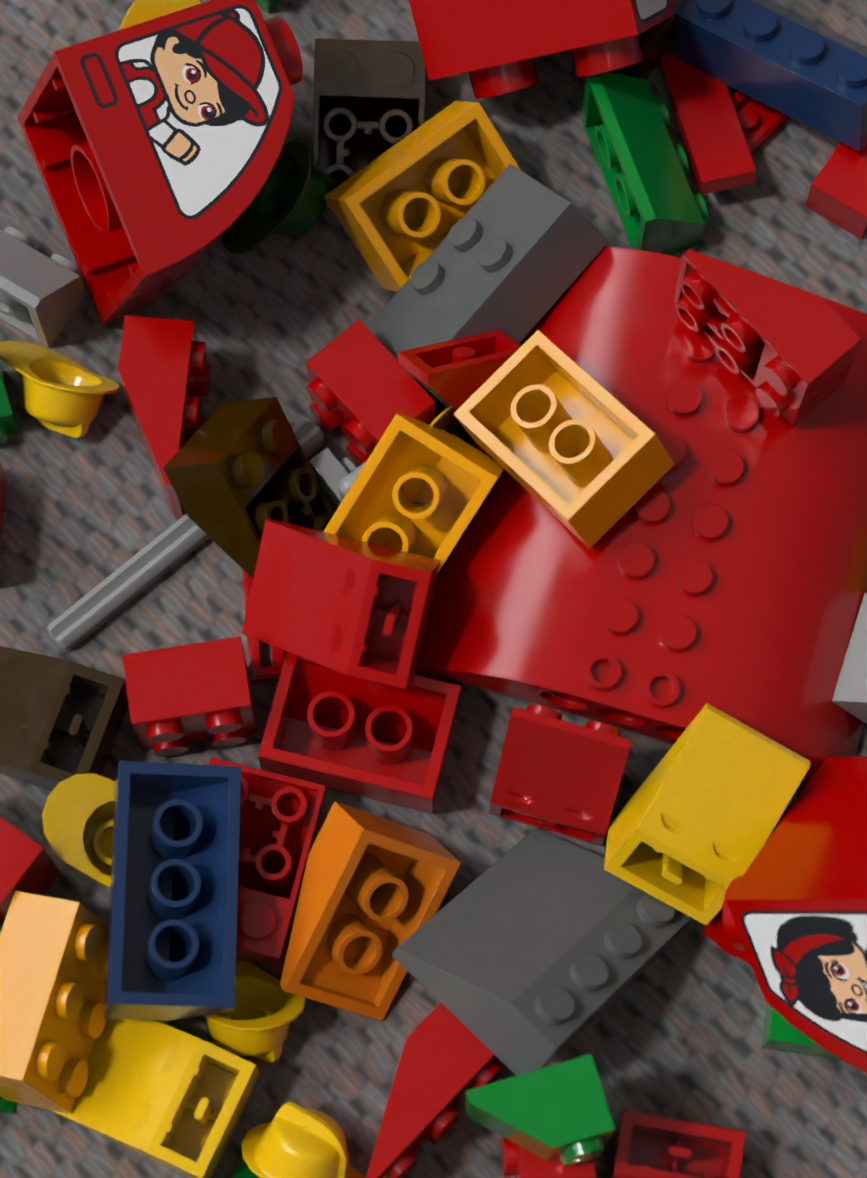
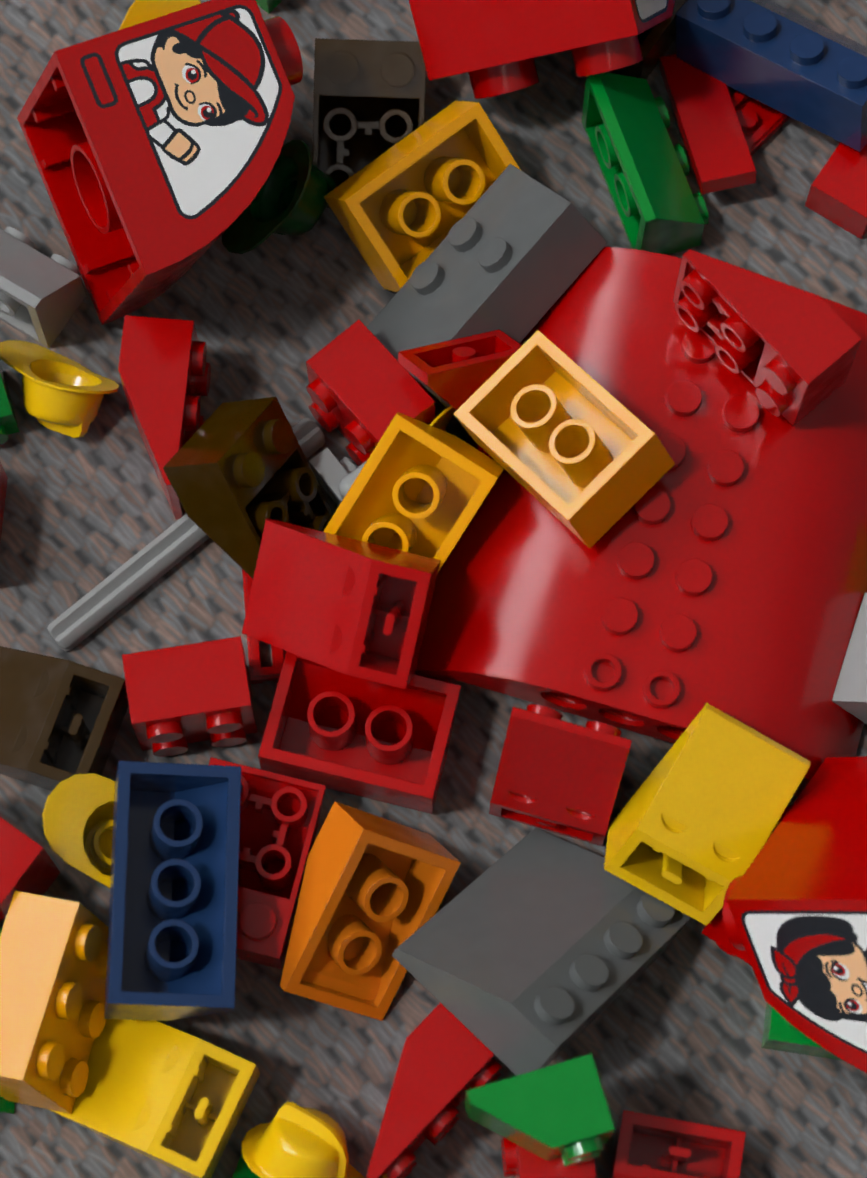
yellow piece [203,960,306,1063] -> none

